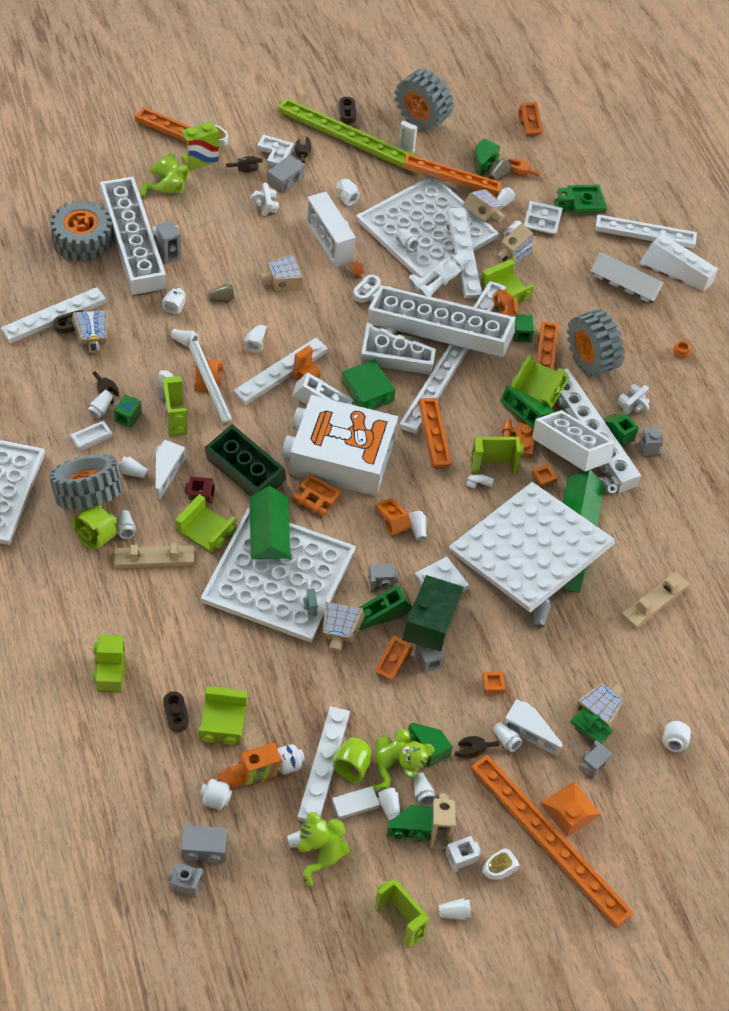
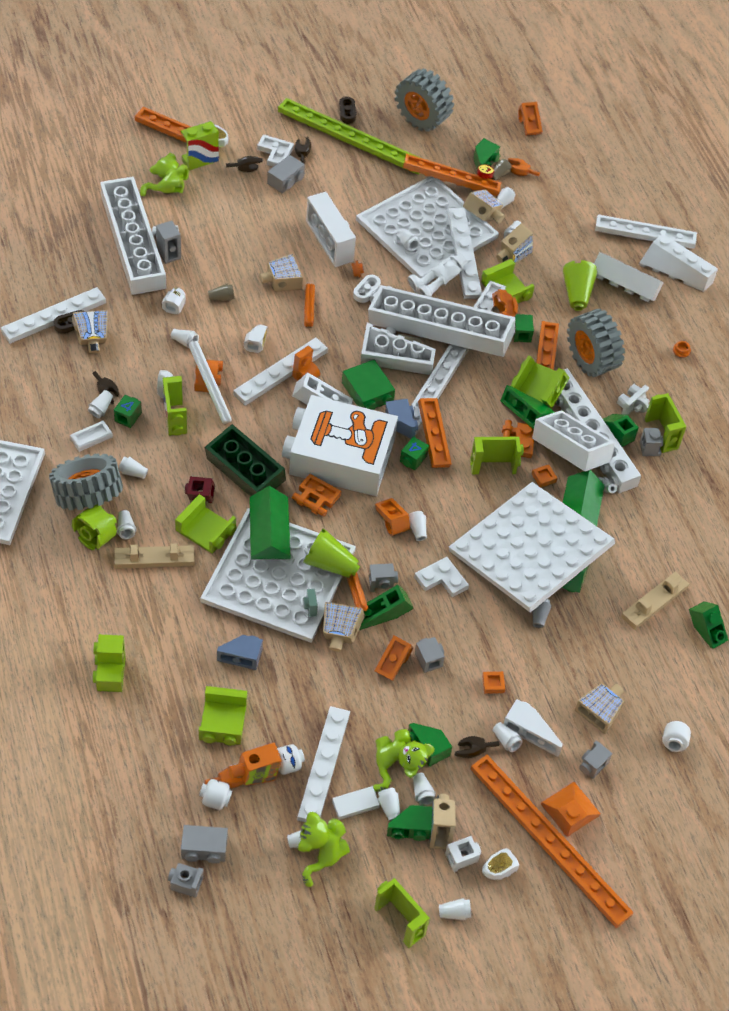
light grey wheel [50,200,113,262] -> none
white slope [155,440,185,500] -> none
dark brown plate [163,691,189,732] -> none
white hips [250,183,279,217] -> none
lime piece [332,737,372,785] -> none
white rock [336,178,360,206] -> none
white tile [398,121,417,154] -> none
dark green brick [402,575,464,652] -> none
white arm [466,474,494,488] -> none
white slope [524,201,563,235] -> none
green plate [554,184,607,214] -> none
green hips [570,707,613,744] -> none
none -> sand blue slope [217,635,263,670]
none -> lime cone [303,528,360,578]
none -> orange axle [304,283,315,327]
none -> orange axle [347,573,368,611]
none -> sand blue slope [385,399,418,439]
none -> green brick [400,436,429,471]
none -> tile [477,165,494,179]
none -> lime cone [563,260,597,311]
none -> lime panel [644,393,687,453]
none -> green slope [689,601,729,649]

